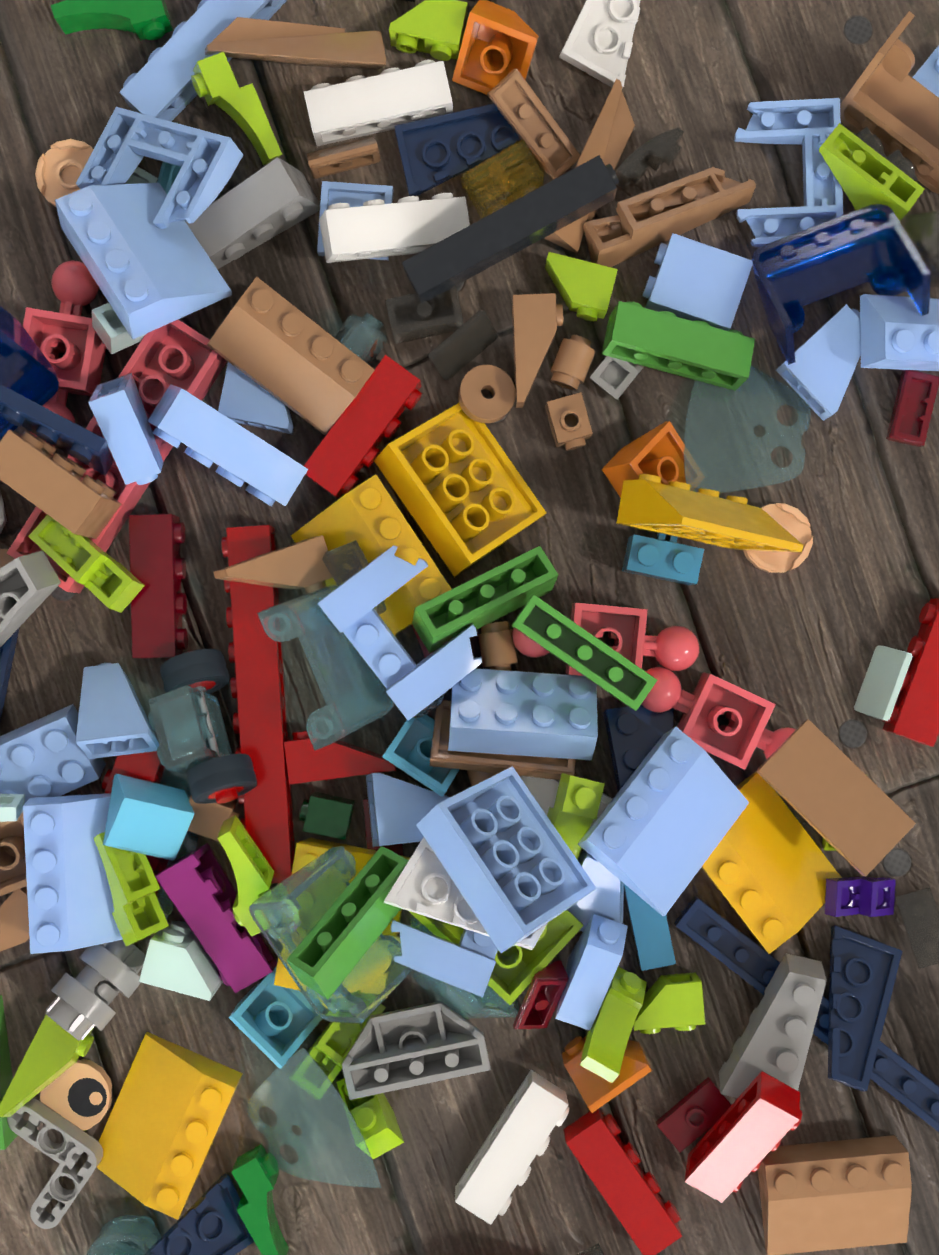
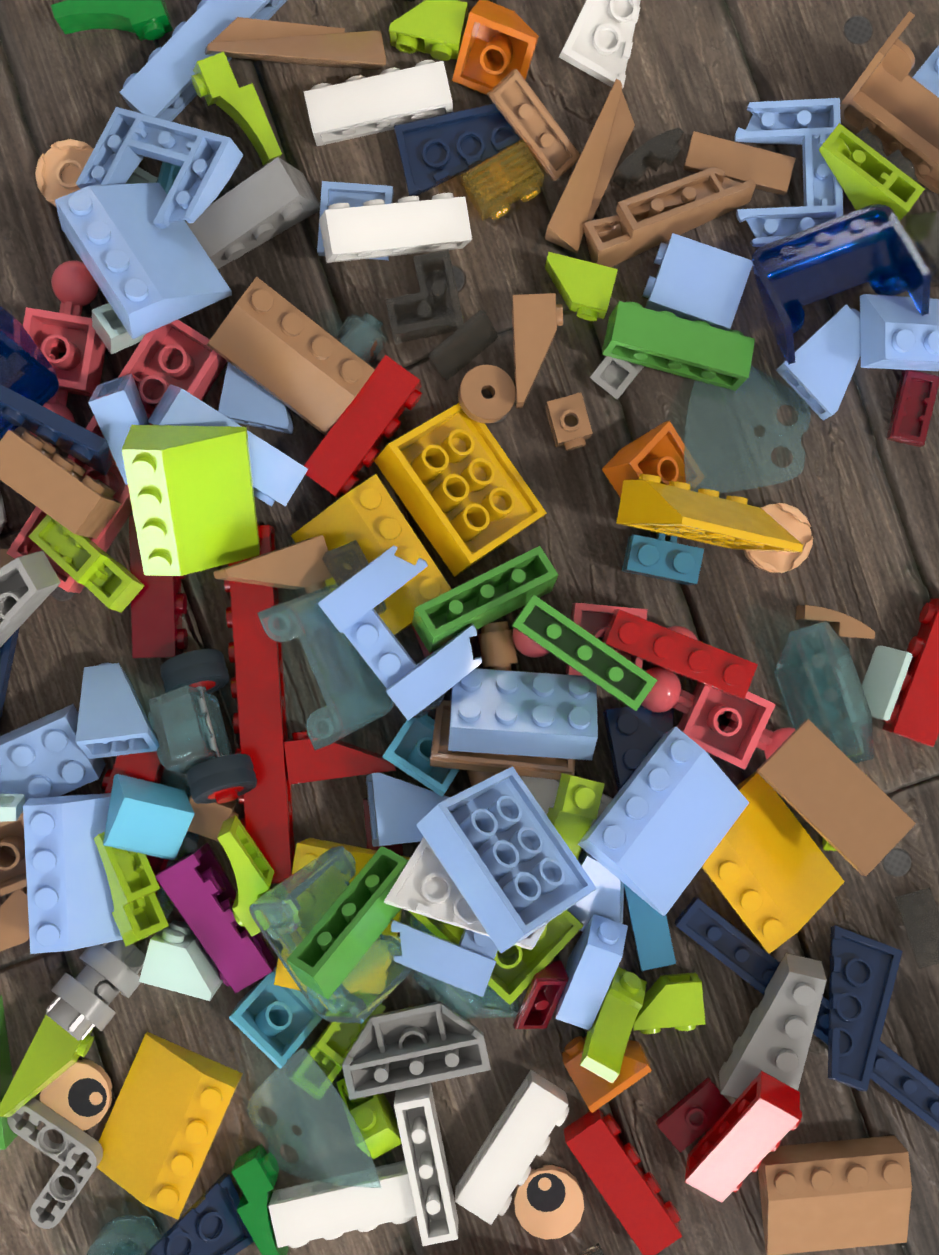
dark green brick [299,792,355,840] -> none
medium nougat slope [307,136,381,179] -> none
black brick [402,155,619,304] -> none
medium nougat brick [551,335,596,391] -> none
dark purple slope [825,877,896,917] -> none
none -> slope [122,425,260,576]
none -> white brick [268,1161,416,1248]
none -> white brick [394,1083,458,1246]
none -> light nougat tile [514,1165,584,1240]
none -> red brick [602,609,758,699]
none -> medium nougat tile [683,131,796,196]
none -> clear light blue wedge [774,621,874,763]
none -> medium nougat slope [796,605,875,639]

